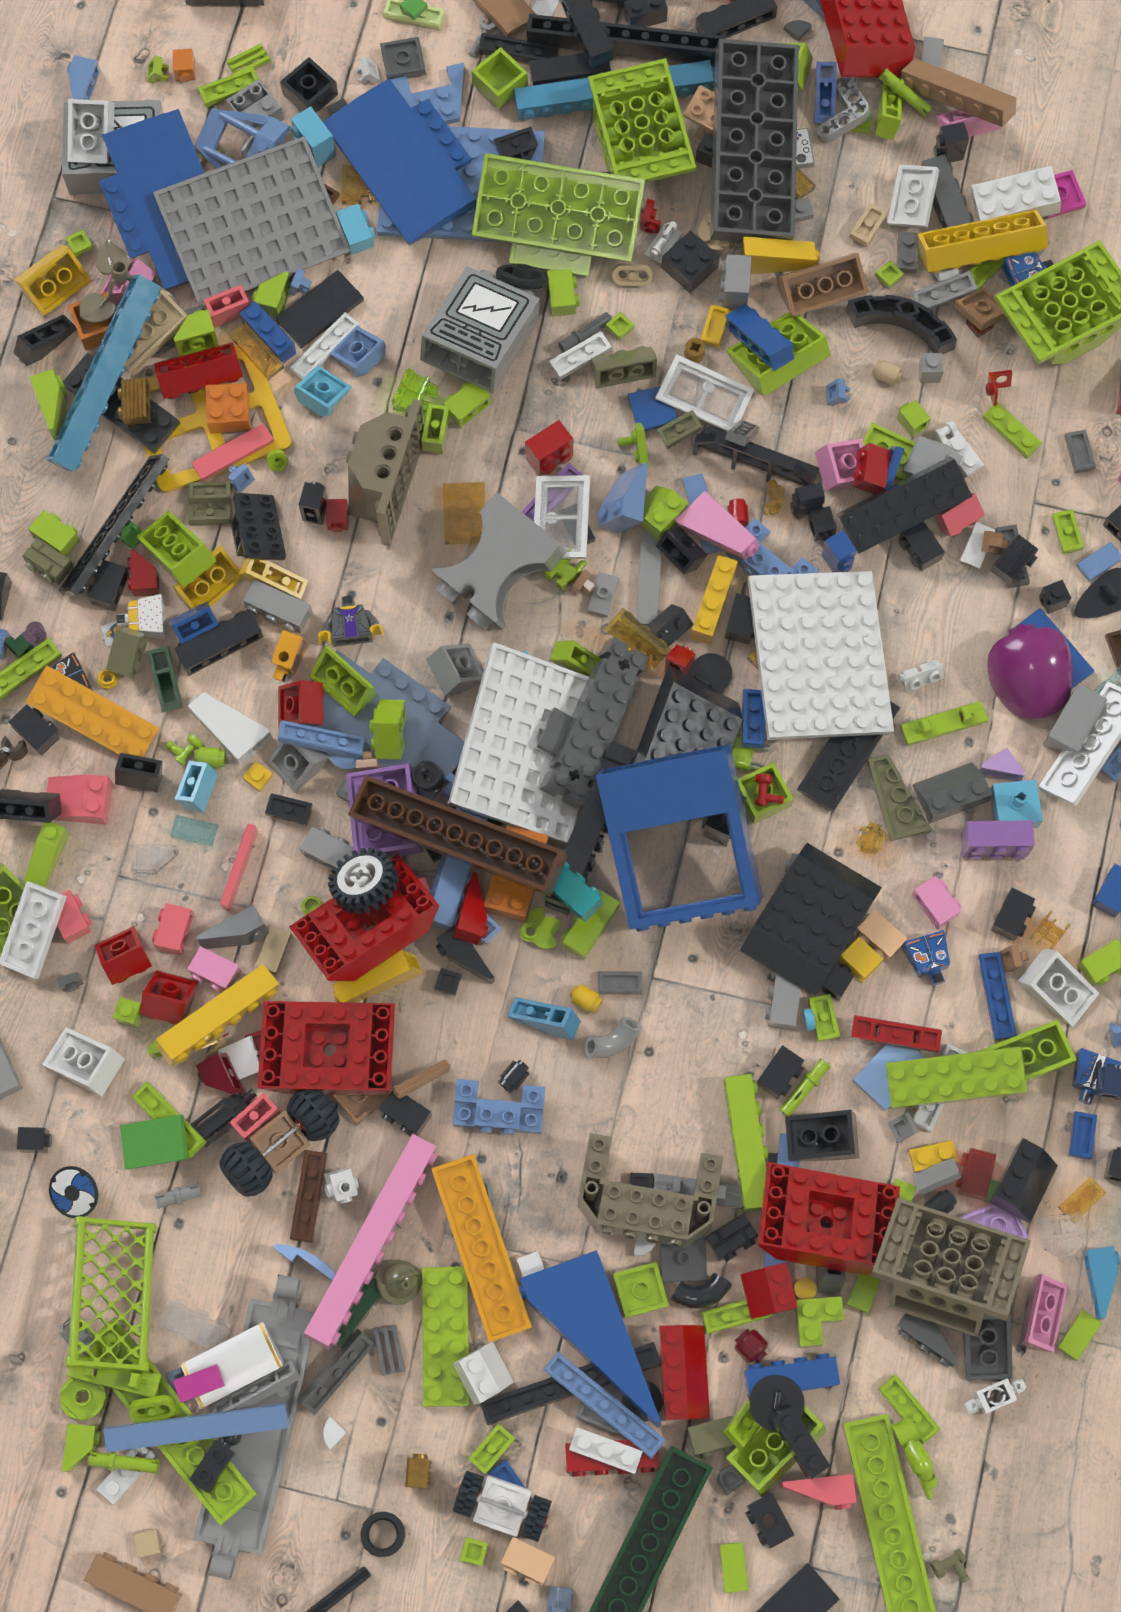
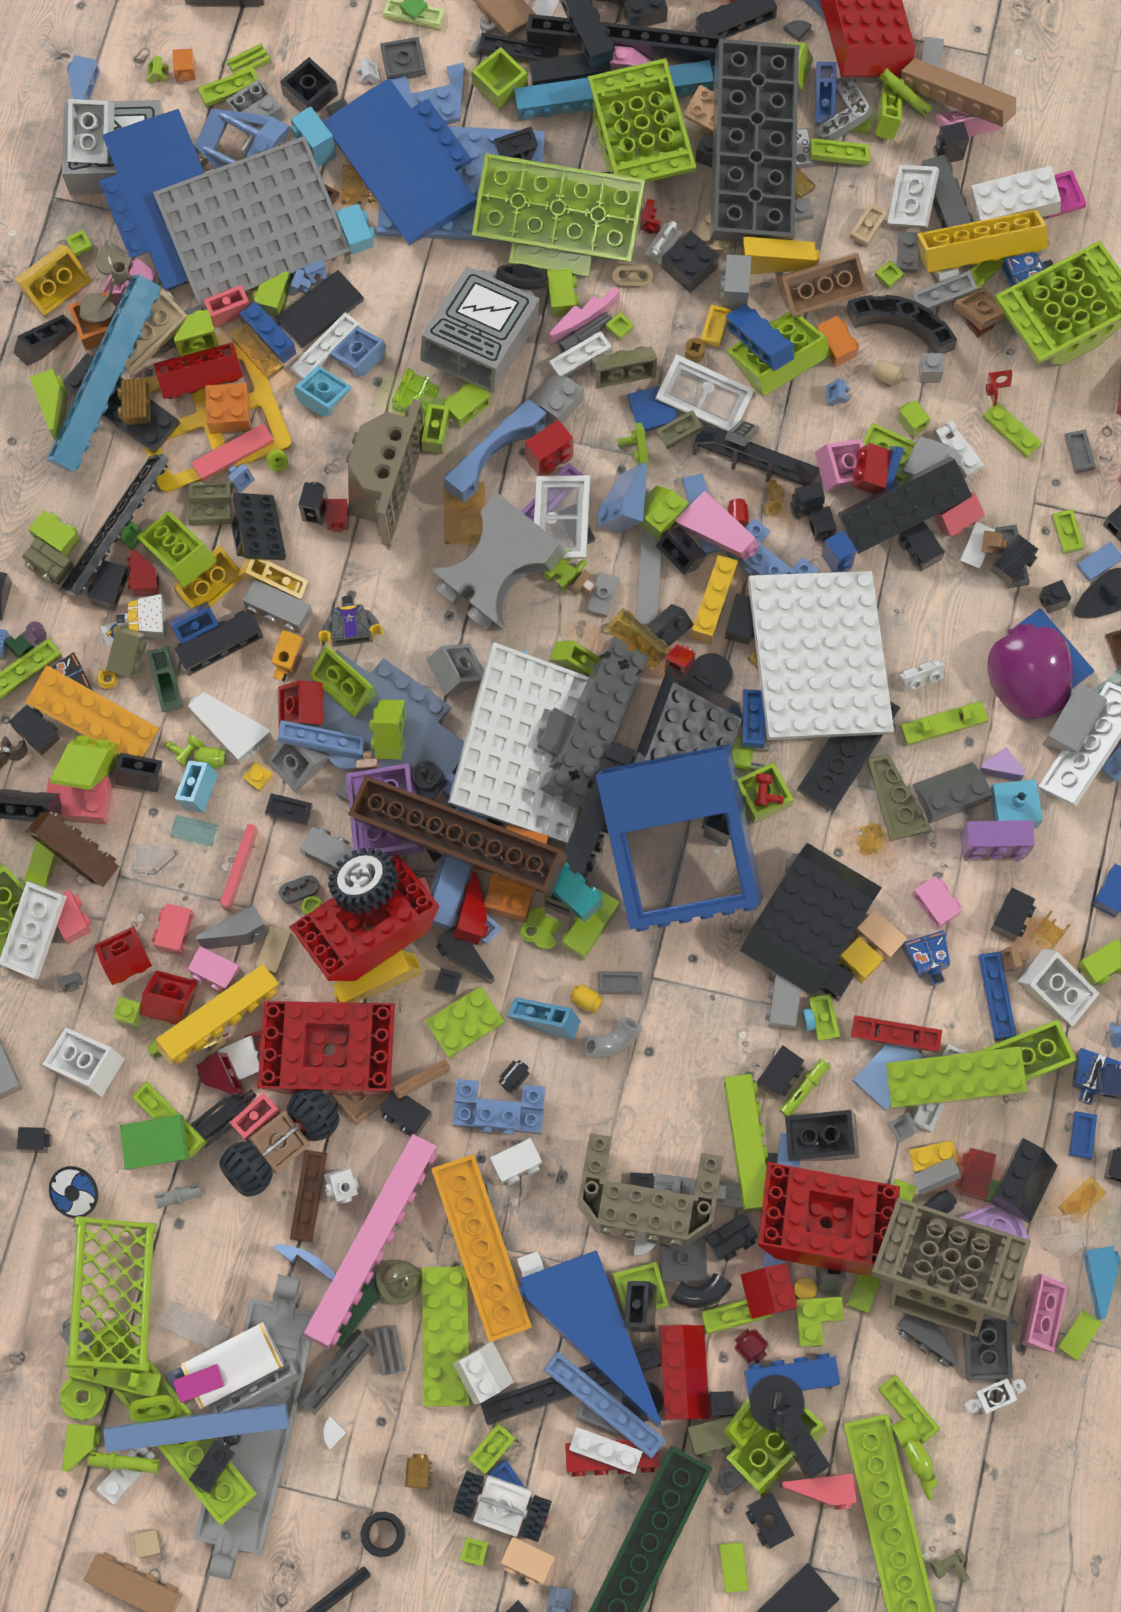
none -> reddish brown brick [26,811,119,887]
none -> lime slope [50,735,117,790]
none -> dark grey beam [279,875,320,904]
none -> medium blue tile [303,259,326,285]
none -> lime plate [425,986,505,1059]
none -> medium blue arch [444,399,547,503]
none -> white brick [490,1138,542,1186]
none -> light grey slope [530,374,584,424]
none -> bright pink slope [549,287,620,345]
none -> bright pink slope [610,46,651,71]
none -> black brick [624,1281,657,1332]
none -> black brick [709,1391,735,1417]
none -> lime plate [809,138,870,166]
none -> orange brick [816,315,859,367]

